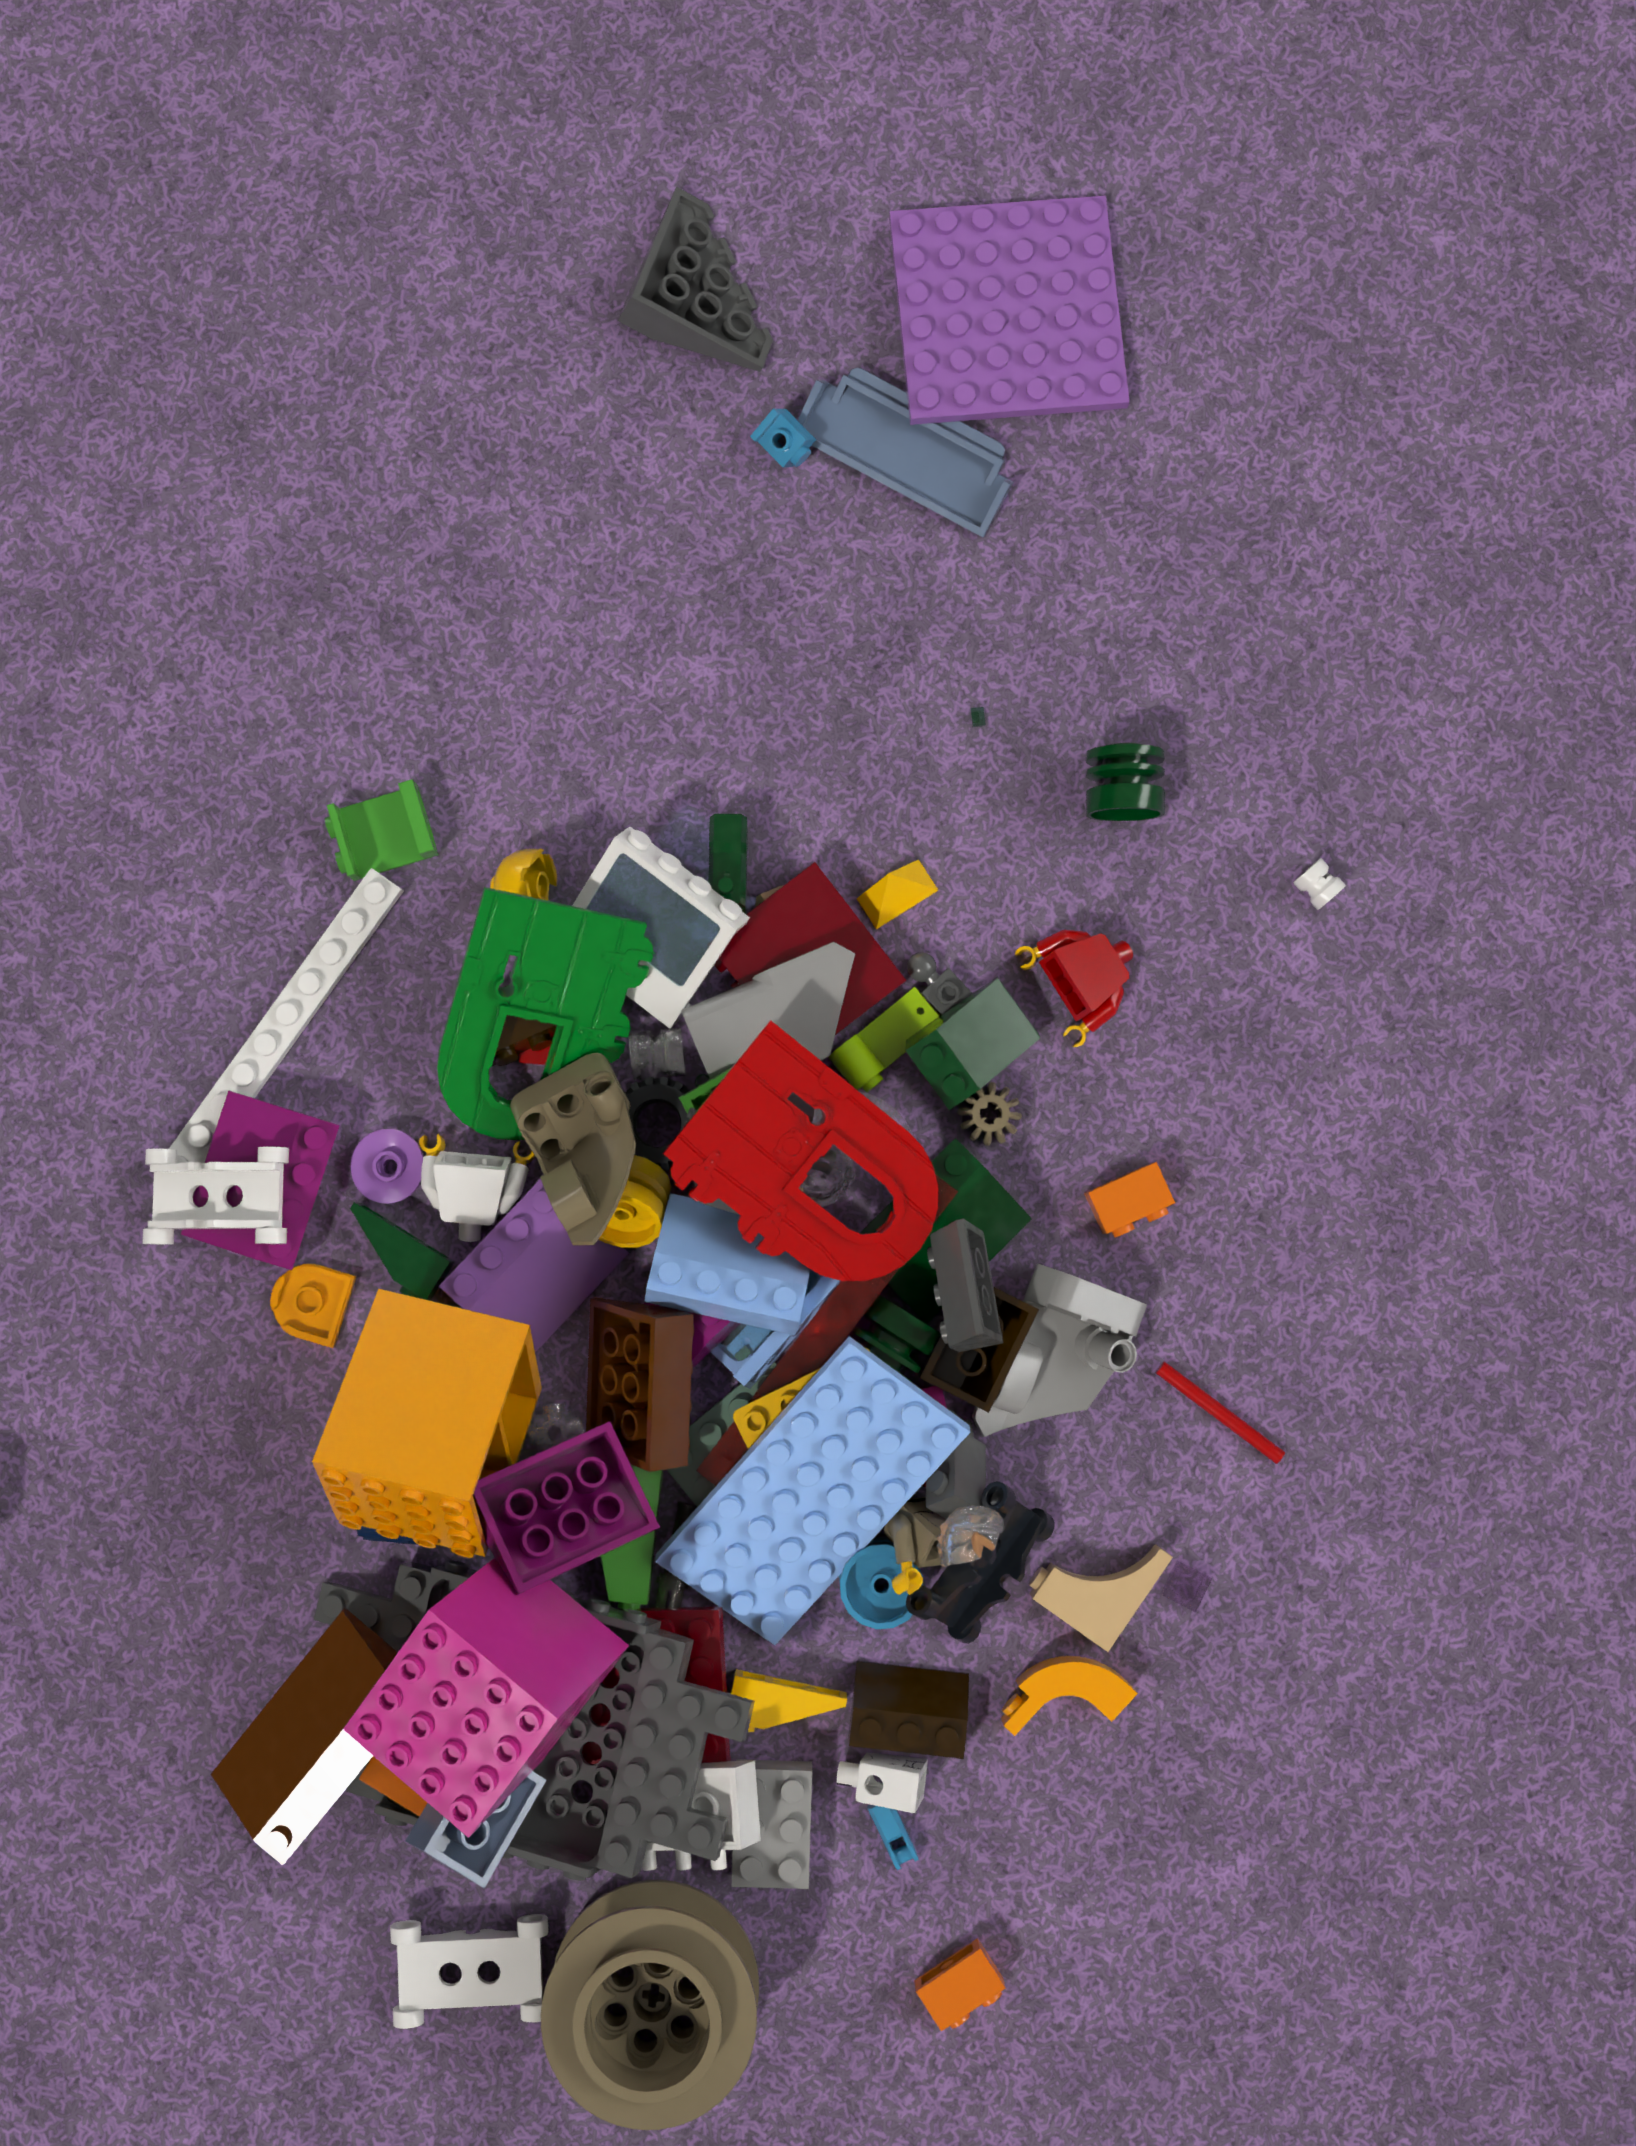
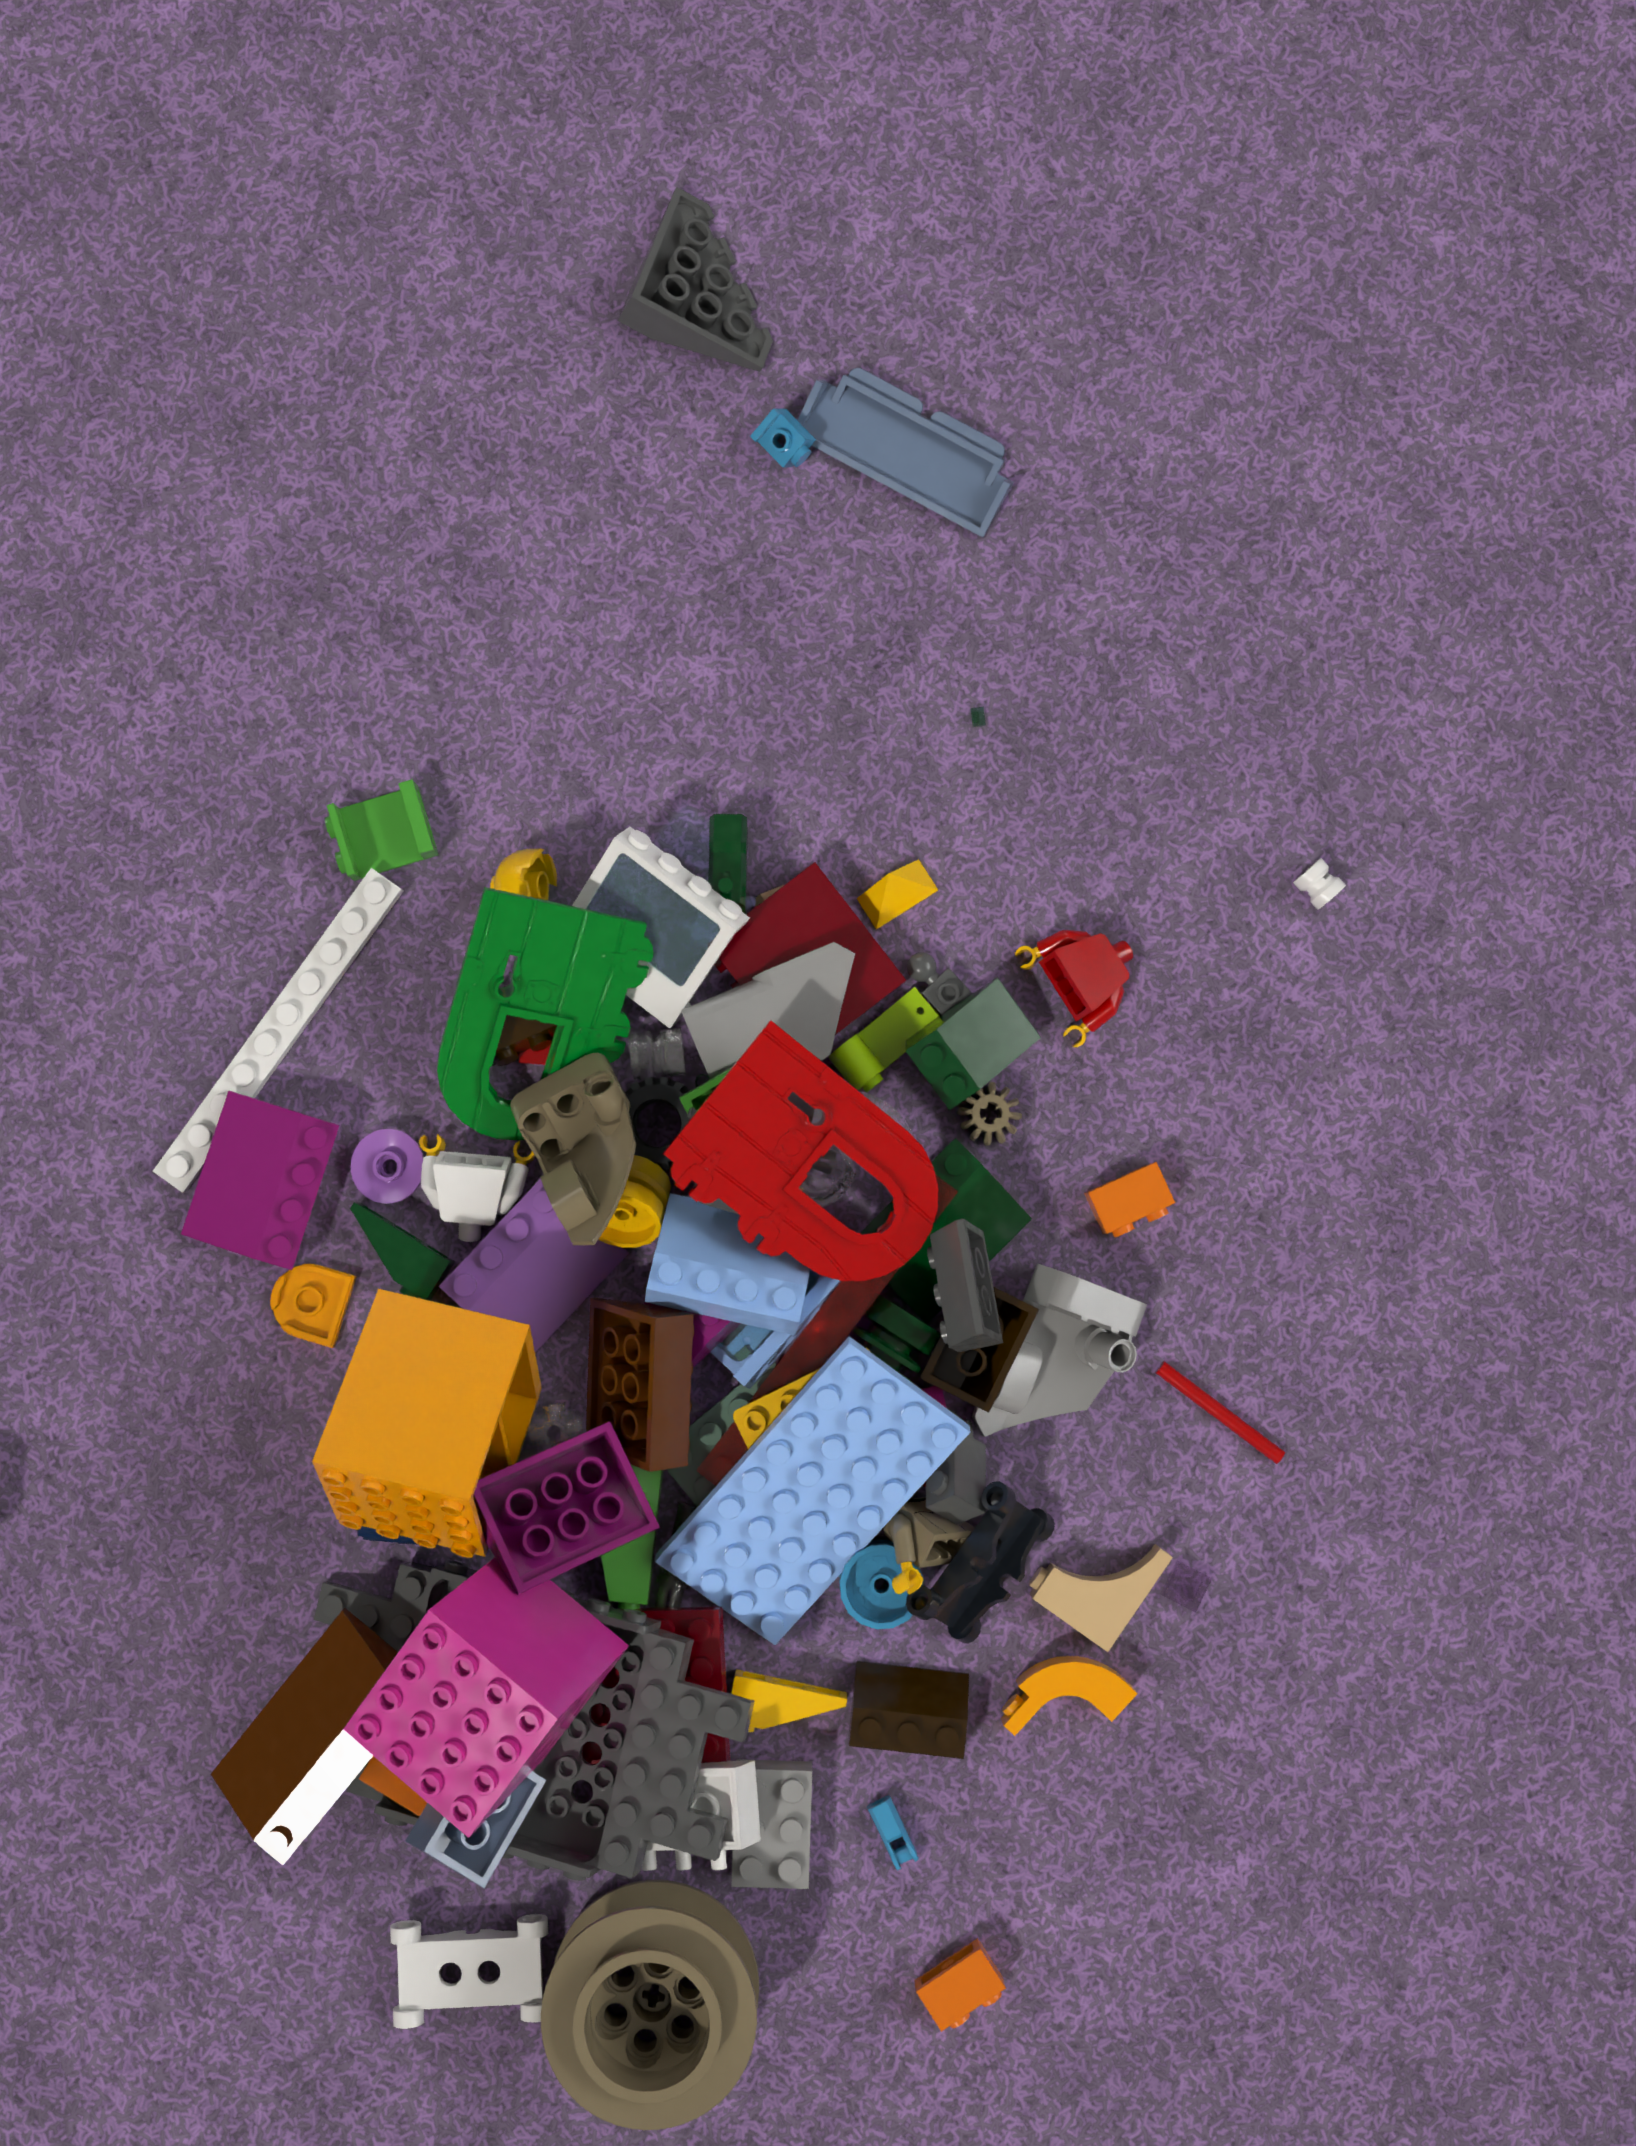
white piece [143,1147,289,1245] -> none
white torso [837,1752,928,1813] -> none
medium lavender plate [889,196,1129,425] -> none
clear hair [936,1506,1004,1567] -> none
dark green wheel [1086,743,1165,821] -> none

